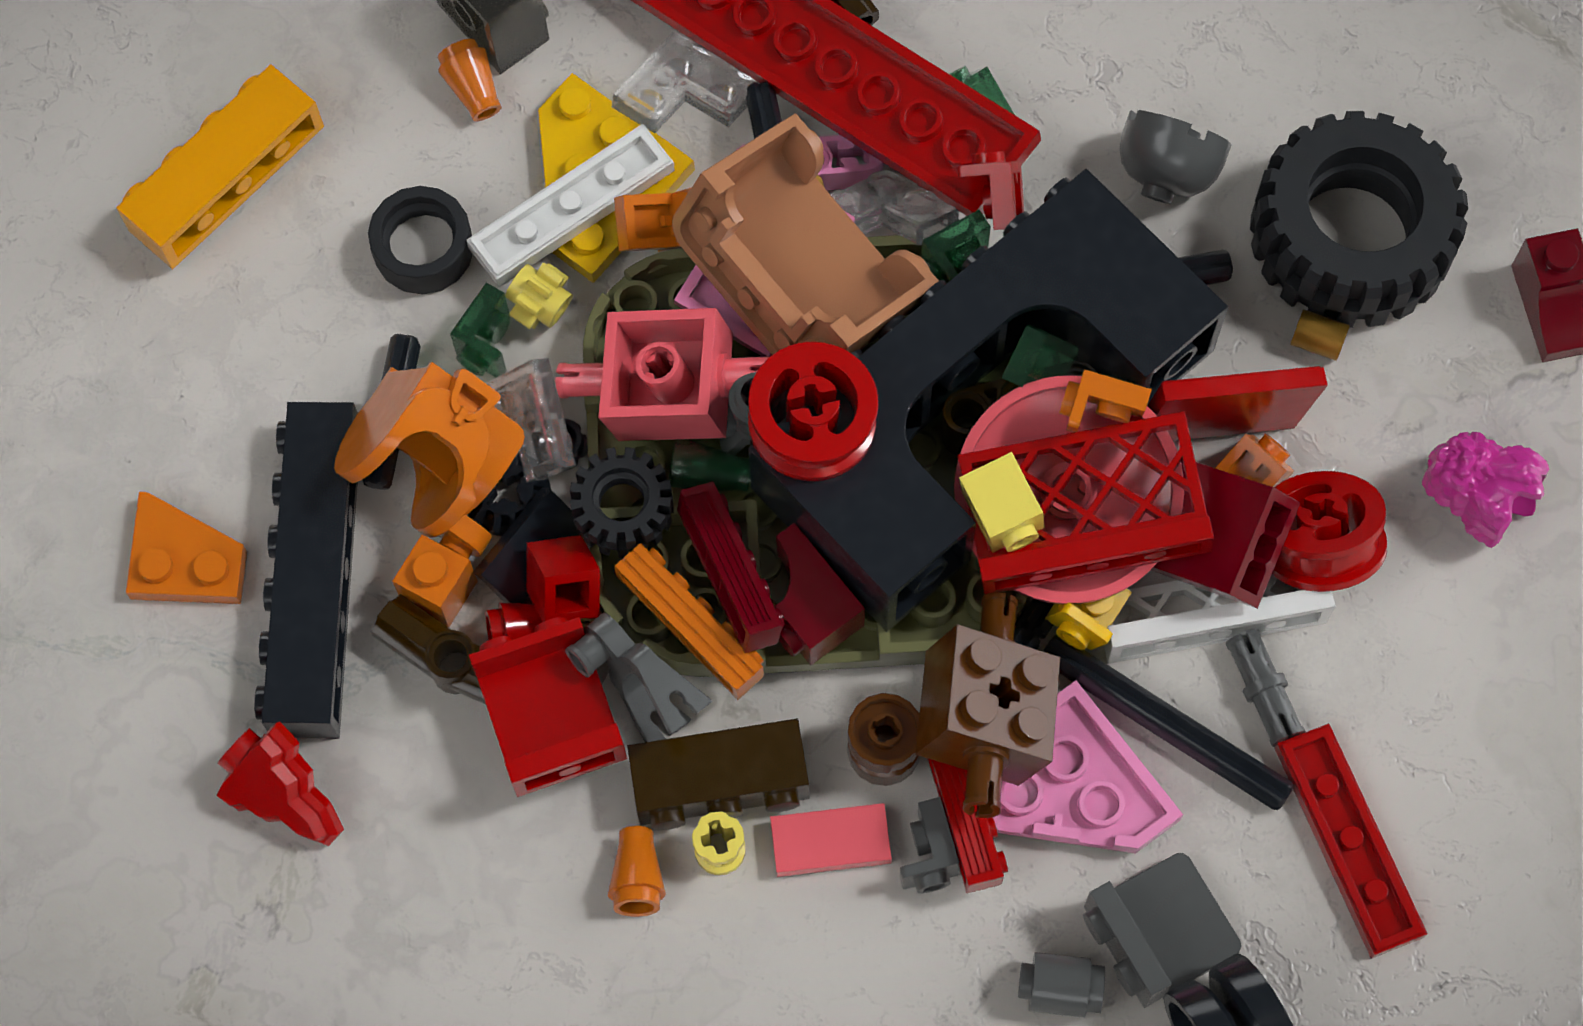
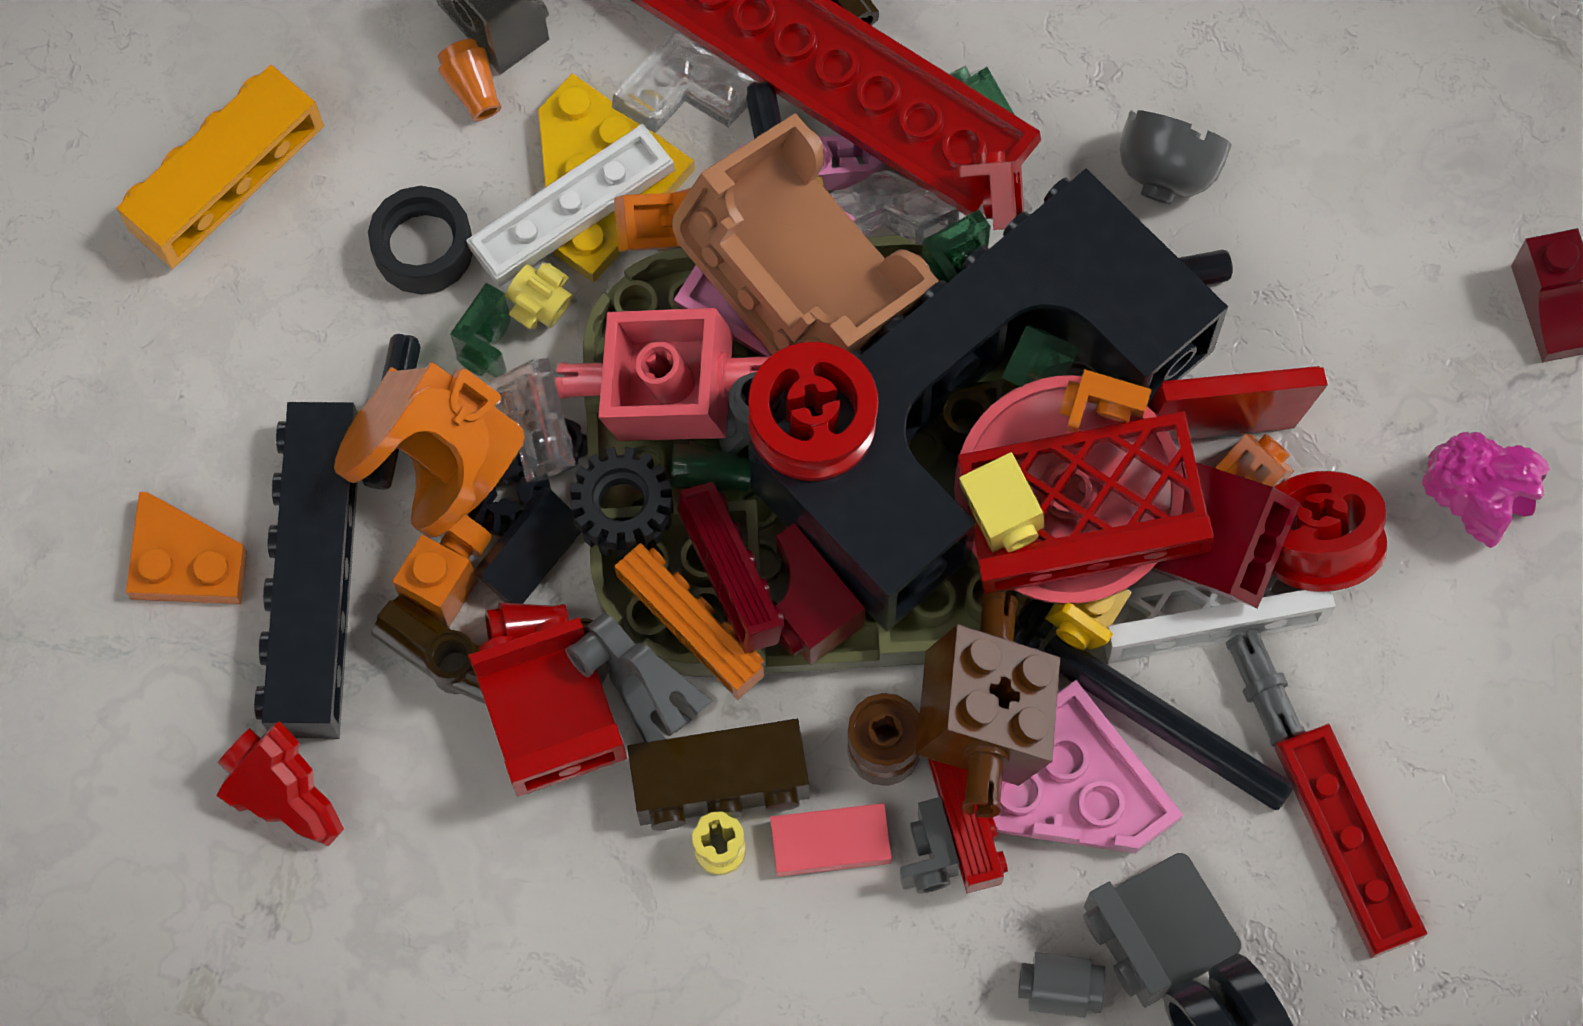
red brick [527,535,600,622] -> none
orange cone [608,826,666,917] -> none
black tyre [1250,111,1468,328] -> none
pearl gold hinge [1290,309,1350,361] -> none

